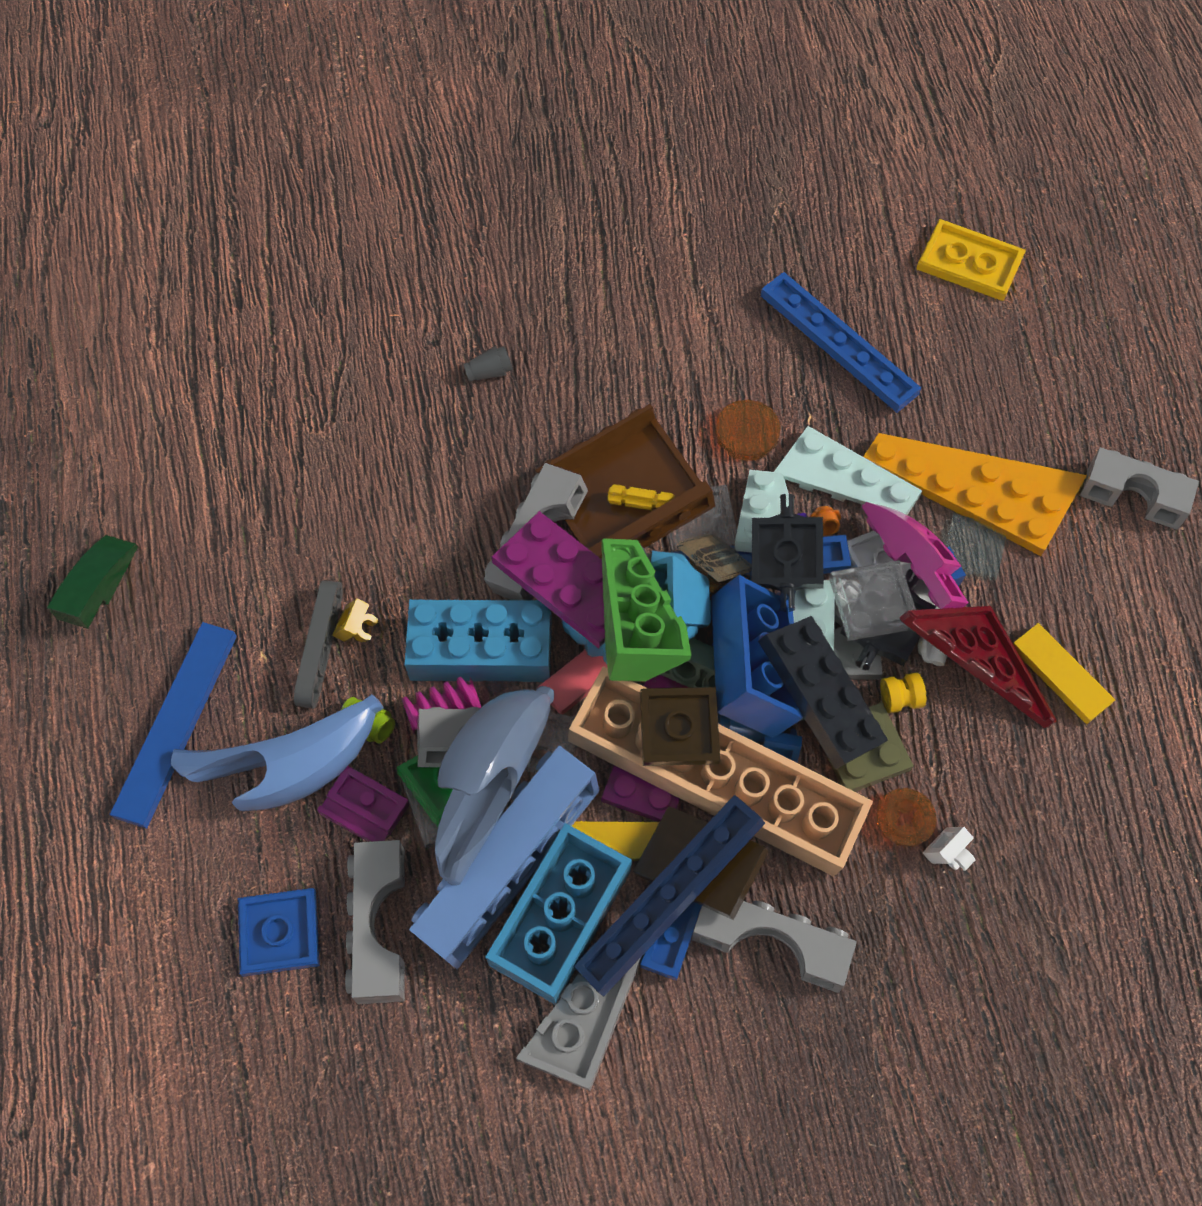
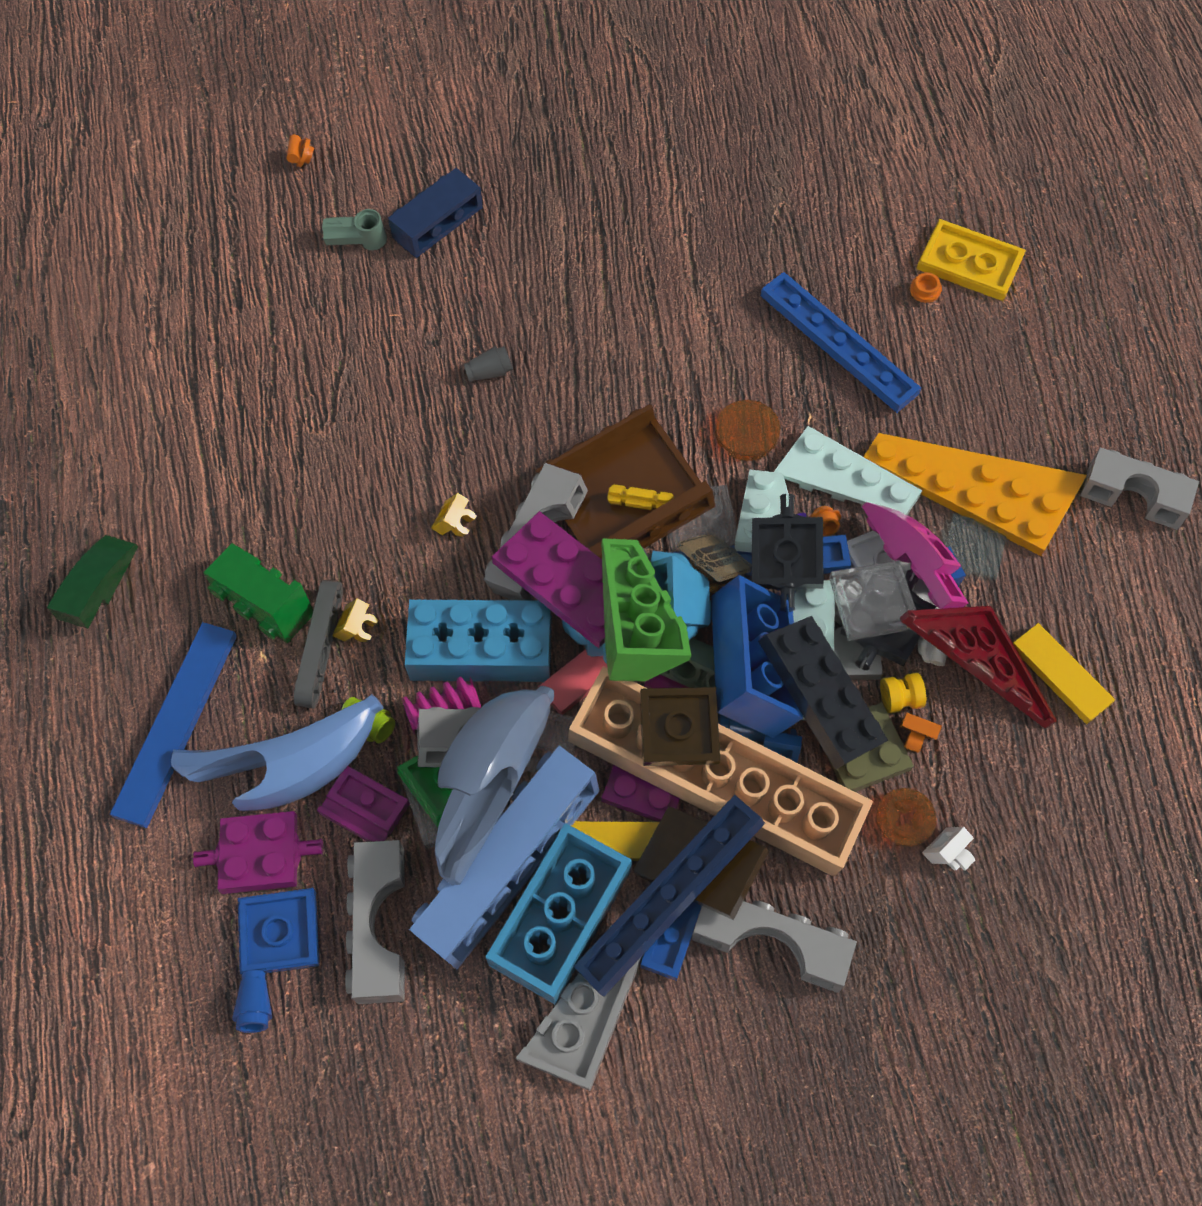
none -> magenta plate [193,811,324,894]
none -> green wedge [203,543,313,644]
none -> blue cone [232,970,272,1033]
none -> orange plate [286,134,314,168]
none -> sand green piece [322,209,387,250]
none -> dark blue brick [388,168,483,258]
none -> yellow tile [431,493,476,537]
none -> orange tile [899,712,942,753]
none -> orange plate [910,272,942,303]

